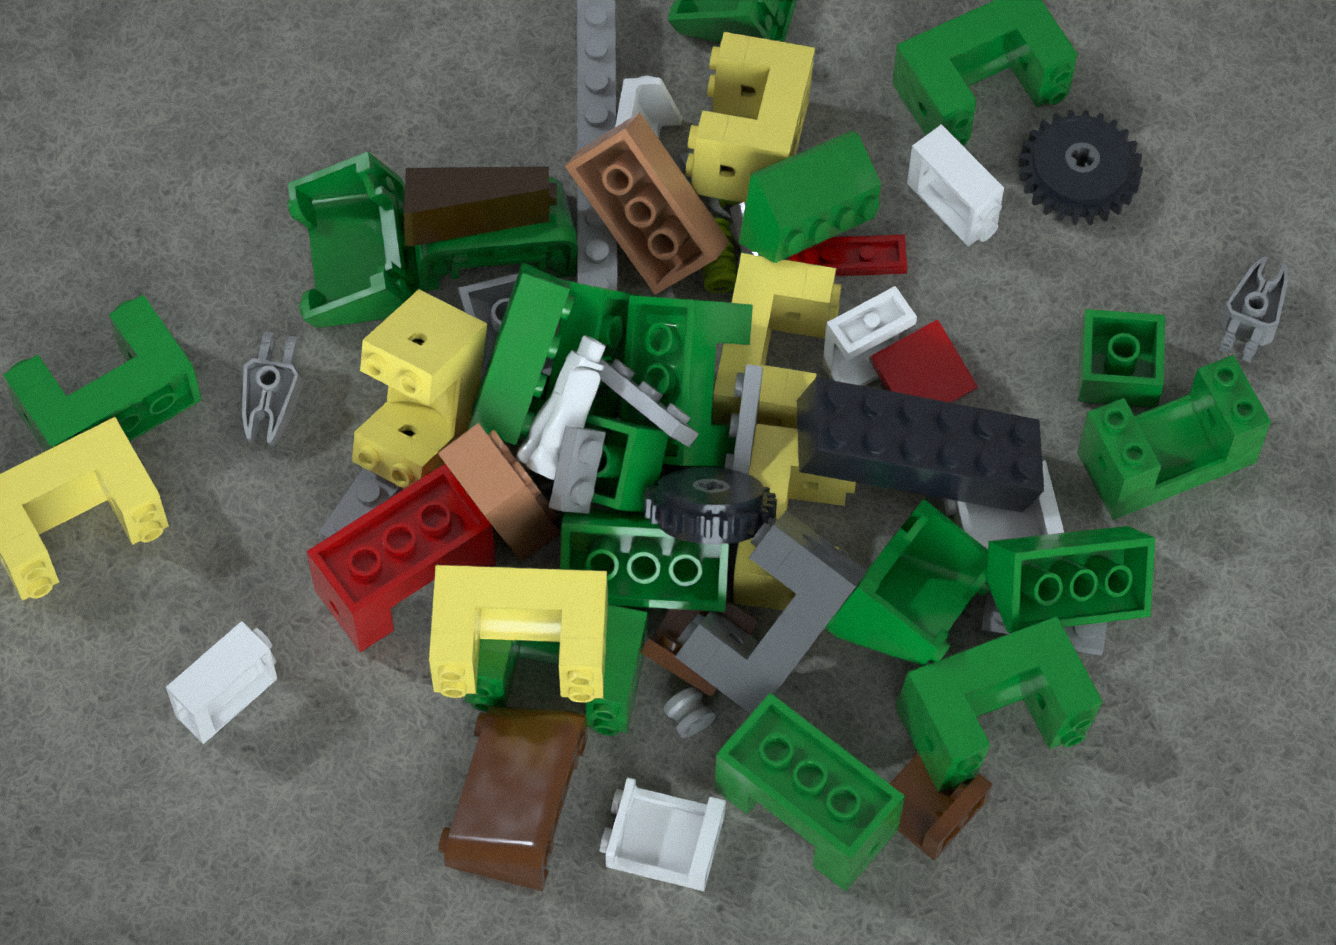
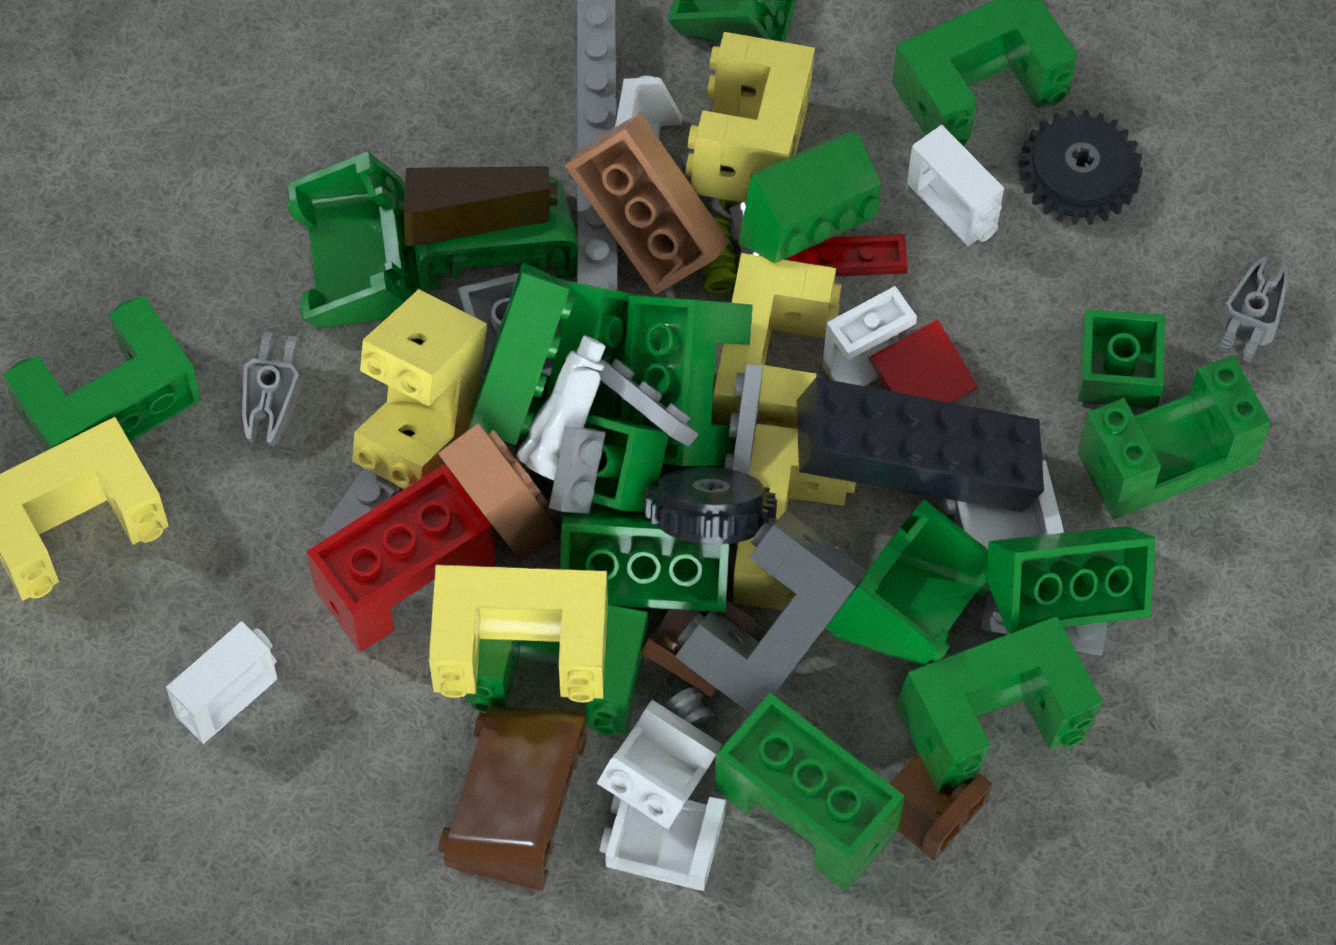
none -> white panel [597,700,722,829]

